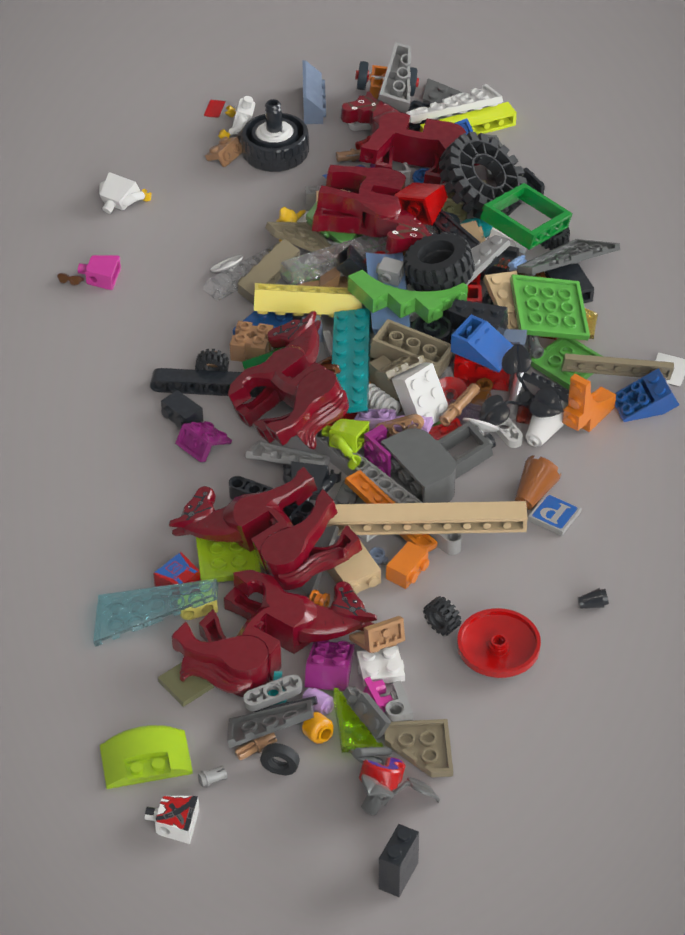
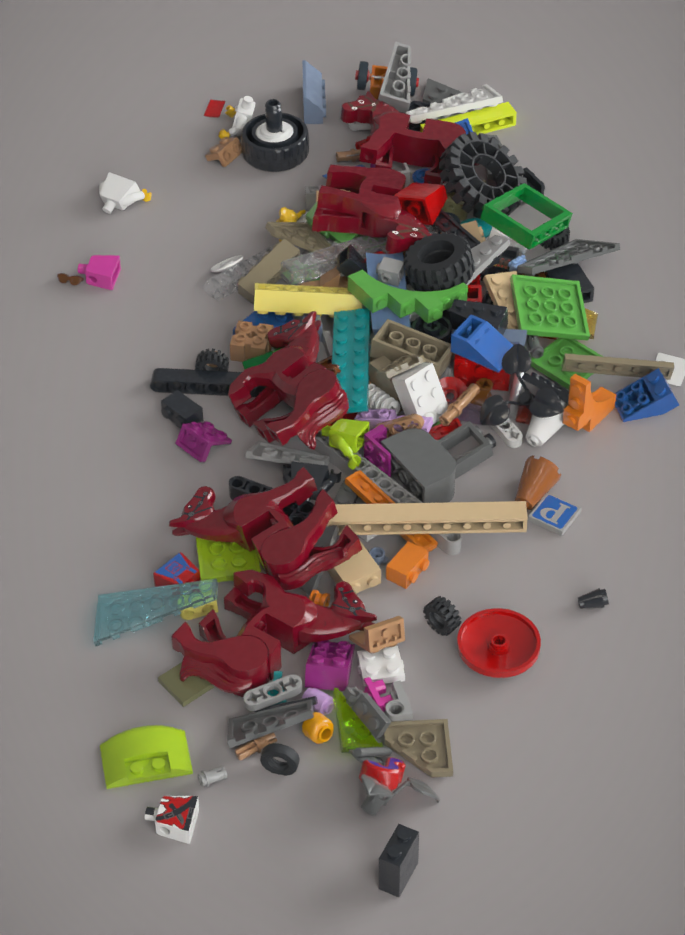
white dish [462,418,499,436] -> none

